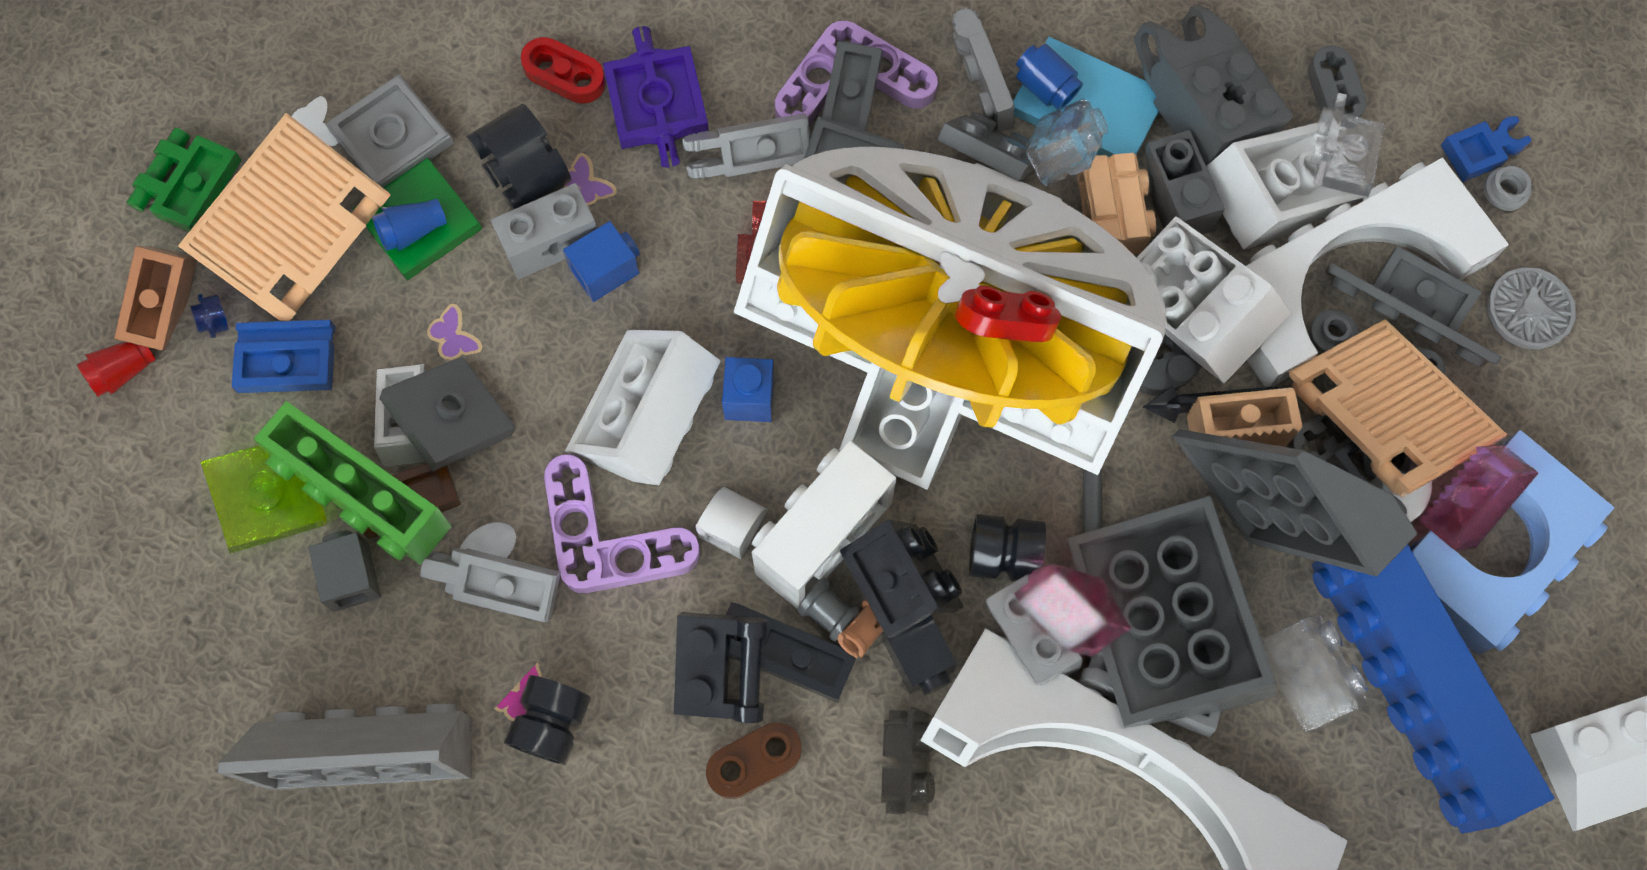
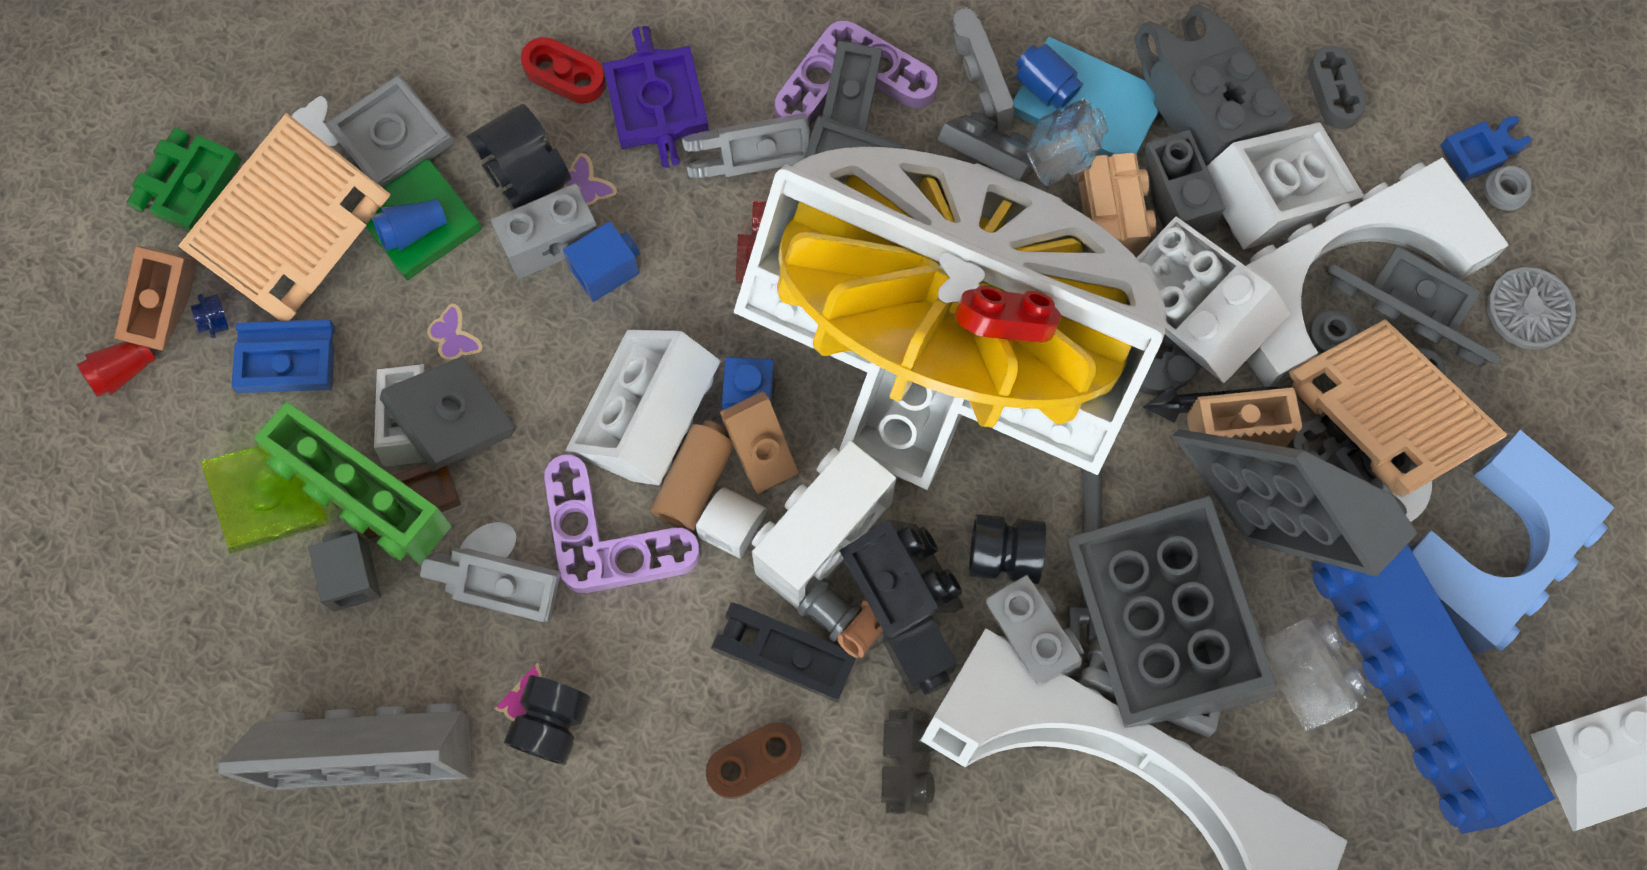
black plate [674,612,767,723] -> none
slope [1014,564,1131,656] -> none
clear bracket [1309,93,1385,197] -> none
clear pink brick [1421,445,1538,551] -> none
none -> medium nougat brick [650,421,734,532]
none -> medium nougat plate [720,391,799,495]

